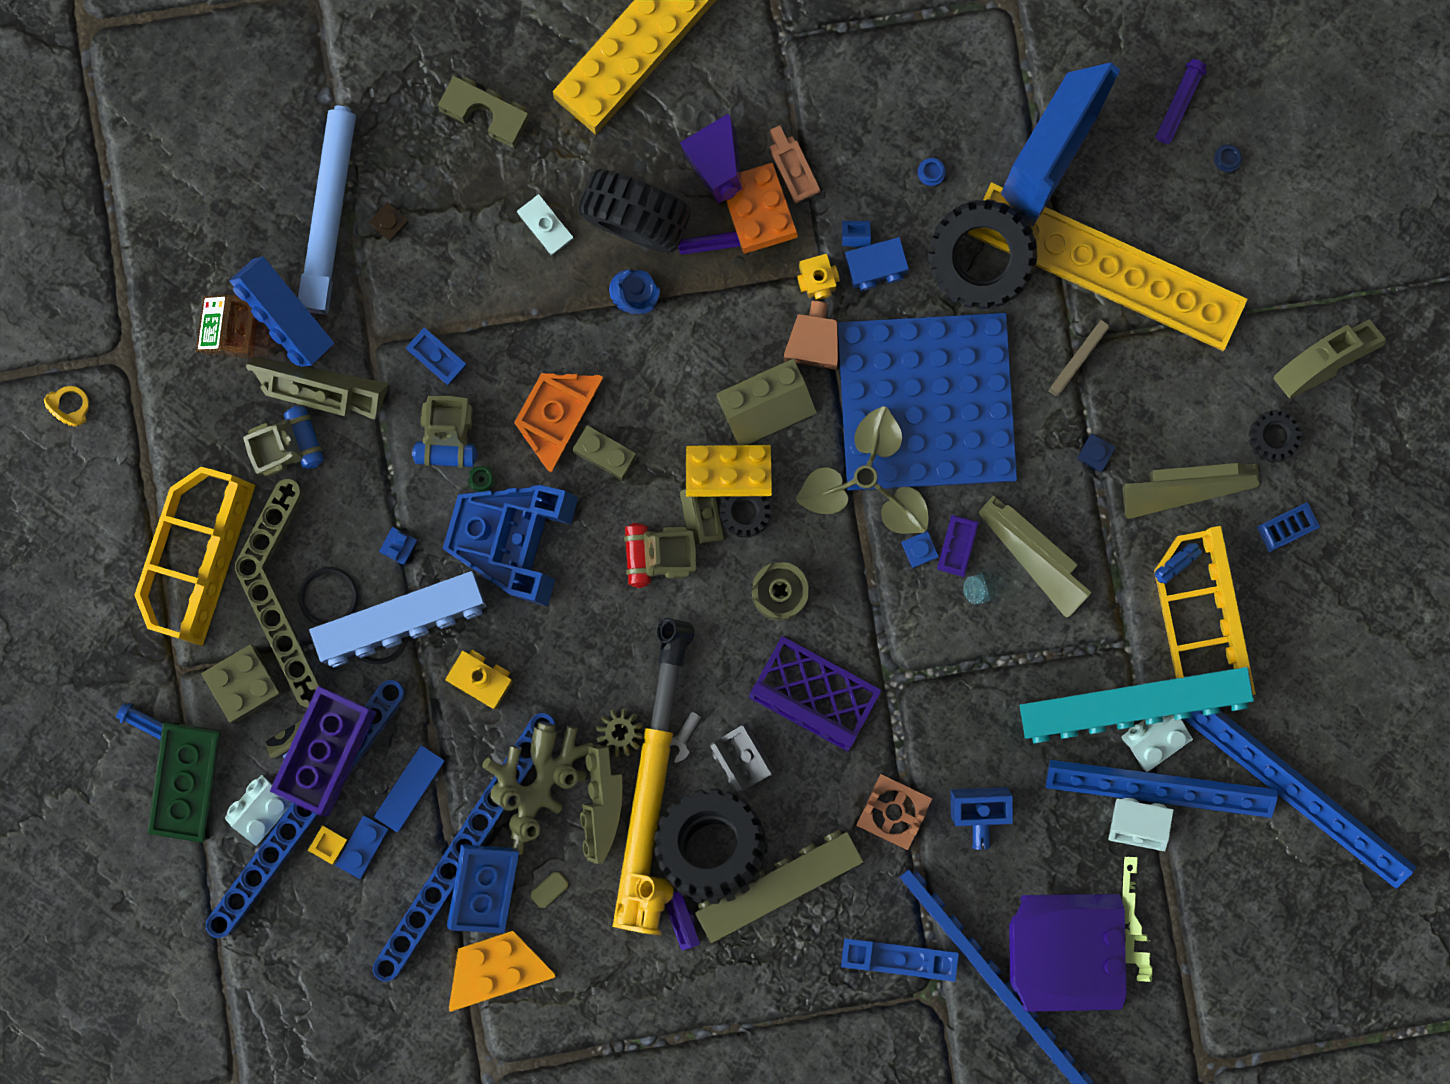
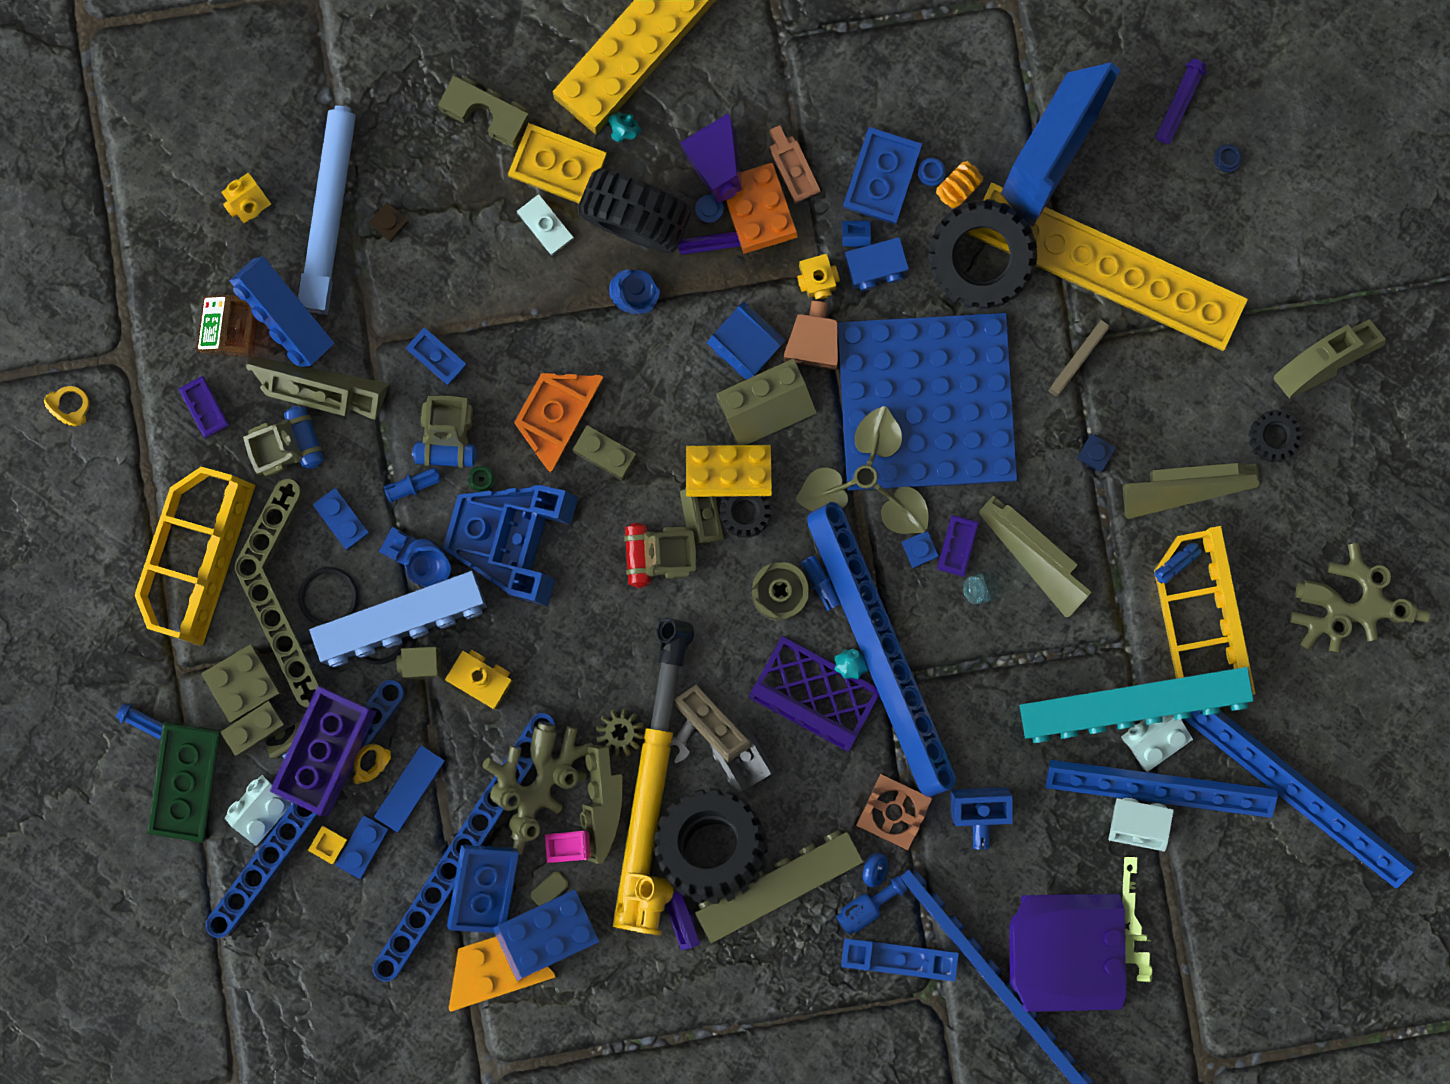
blue slope [1256,502,1320,552] -> none
none -> dark purple plate [178,376,230,439]
none -> olive brick [220,701,288,757]
none -> yellow brick [221,173,271,223]
none -> blue plate [312,488,370,550]
none -> yellow piece [353,744,391,785]
none -> blue axle [384,468,441,503]
none -> olive brick [397,647,442,681]
none -> blue hair [403,539,451,588]
none -> blue brick [493,890,599,981]
none -> yellow plate [508,123,607,203]
none -> dark pink tile [545,831,591,863]
none -> teal piece [608,111,641,142]
none -> dark tan tile [674,685,750,762]
none -> blue plate [695,195,723,223]
none -> blue slope [707,301,786,380]
none -> blue axle [801,555,841,611]
none -> blue beam [807,502,956,797]
none -> teal piece [834,649,868,680]
none -> blue piece [836,876,908,935]
none -> blue plate [843,127,922,225]
none -> blue piece [863,853,888,887]
none -> light orange gear [936,161,983,209]
none -> olive plant [1290,543,1430,653]

